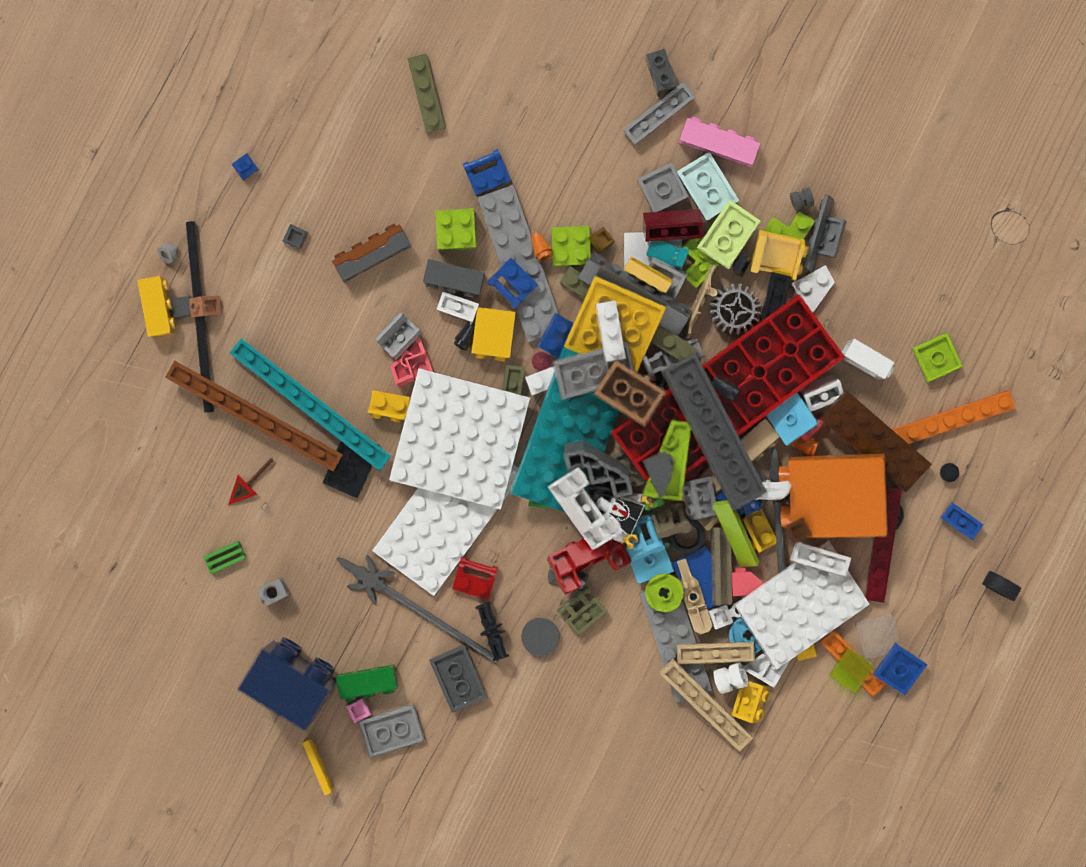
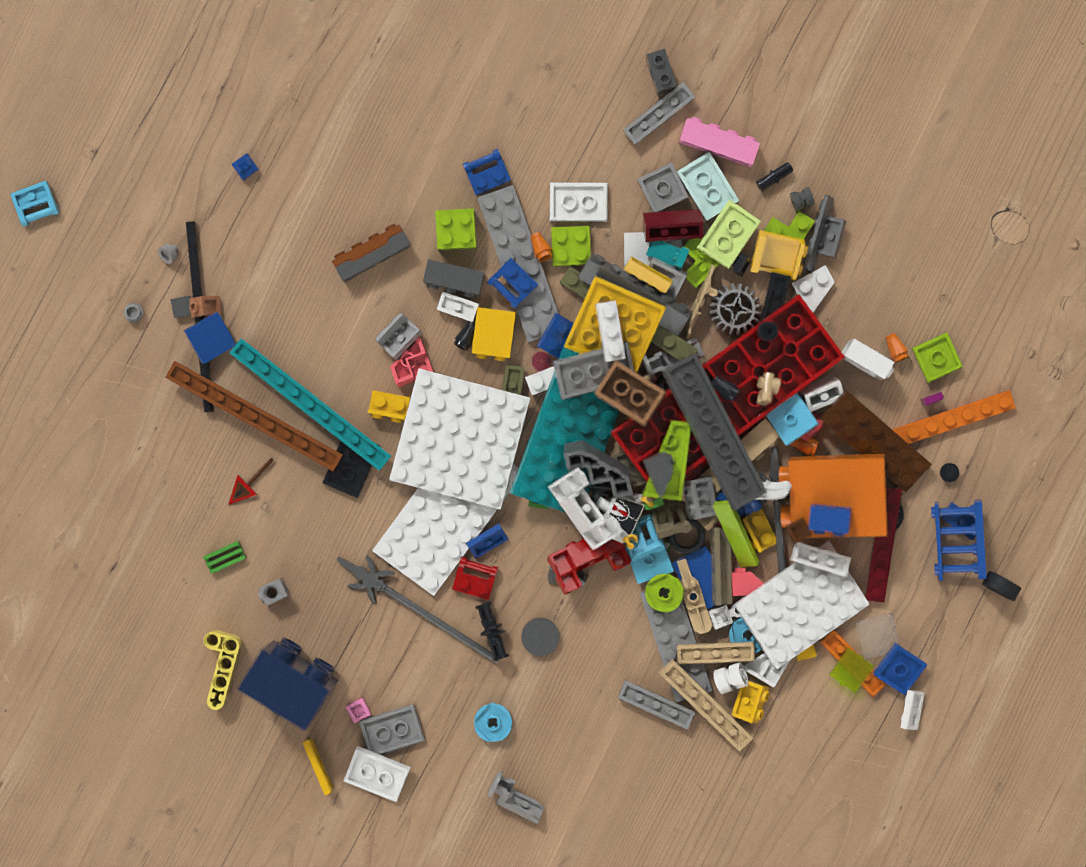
yellow brick [137,276,176,338] -> none
dark grey tile [283,224,308,250] -> none
green brick [336,664,398,701] -> none
olive plate [407,54,445,134] -> none
dark grey plate [429,644,487,713] -> none
olive plate [557,586,608,636] -> none
pearl gold tile [588,227,615,253] -> none
none -> medium azure plate [10,181,60,227]
none -> light grey plate [124,303,143,322]
none -> blue tile [184,312,236,365]
none -> light yellow beam [204,630,242,710]
none -> white tile [344,746,410,802]
none -> blue plate [466,524,509,559]
none -> medium azure plate [474,702,512,742]
none -> light grey piece [487,771,544,824]
none -> white tile [550,183,607,222]
none -> light grey plate [618,680,695,730]
none -> black axle [756,162,793,192]
none -> black wheel [756,321,778,341]
none -> tan plate [757,373,780,405]
none -> blue brick [809,504,851,536]
none -> orange cone [885,333,909,363]
none -> white plate [900,690,925,730]
none -> magenta tile [920,392,944,406]
none -> blue fence [931,499,987,581]

